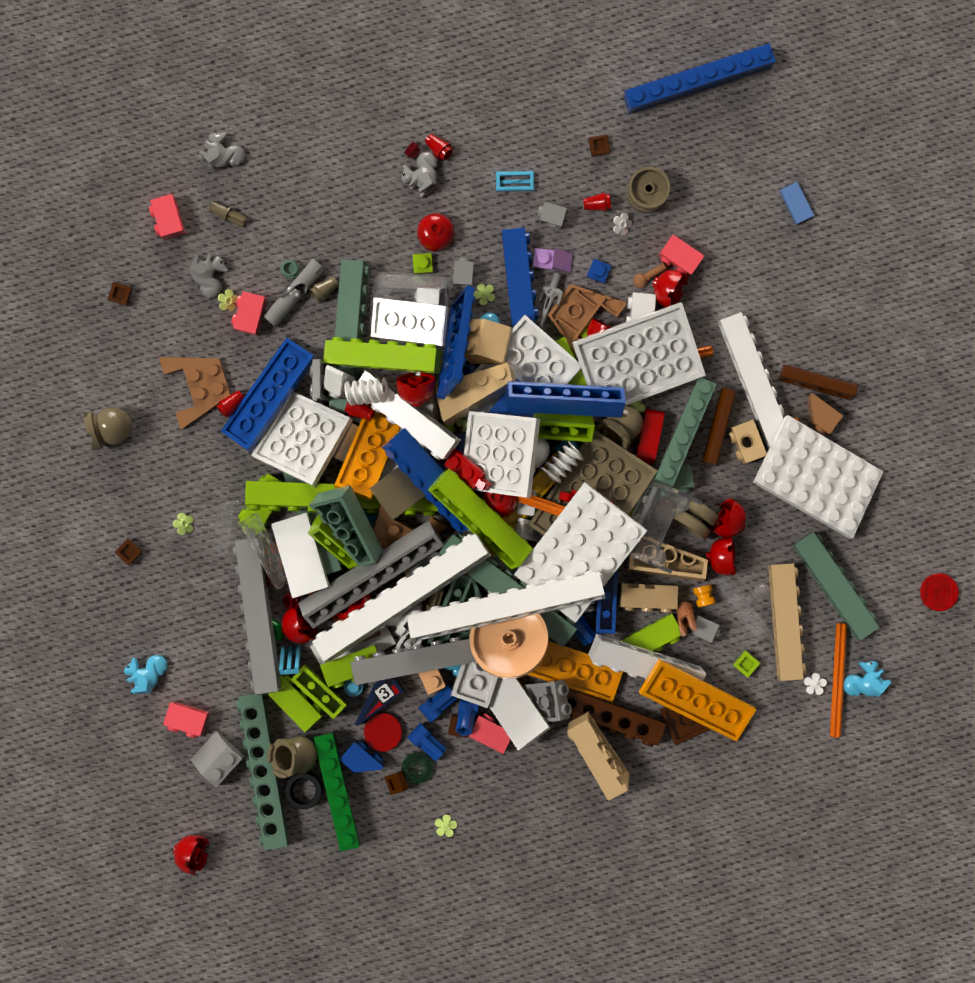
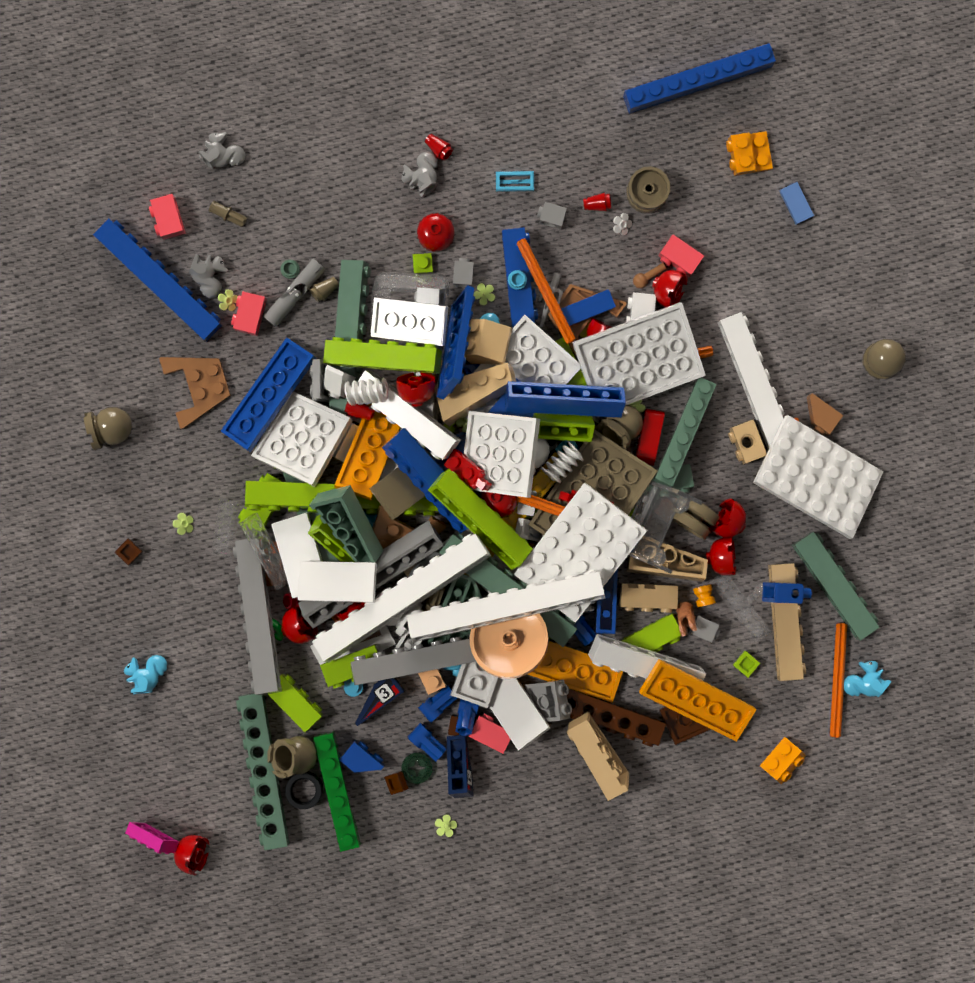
reddish brown plate [107,282,133,306] -> none
coral brick [163,701,210,738] -> none
light grey slope [191,731,245,788] -> none
red cone [216,390,244,418] -> none
medium azure tile [279,645,301,675] -> none
lime brick [291,664,348,719] -> none
red tile [363,713,402,752] -> none
dark red plate [403,141,420,159] -> none
lavender slope [533,248,573,272] -> none
blue plate [586,259,611,284] -> none
reddish brown tile [588,134,611,157] -> none
reddish brown brick [702,388,736,466] -> none
reddish brown brick [778,364,858,401] -> none
white plant [804,673,827,695] -> none
red tile [919,573,959,611] -> none
none -> blue brick [93,218,222,342]
none -> dark pink piece [125,822,179,854]
none -> white tile [298,561,377,603]
none -> dark blue slope [447,735,473,798]
none -> medium azure plate [508,270,527,290]
none -> orange axle [517,238,575,344]
none -> blue tile [561,289,616,326]
none -> light orange plate [726,131,773,176]
none -> light orange bracket [760,737,806,784]
none -> blue torso [762,582,812,604]
none -> dark tan tile [862,339,906,379]

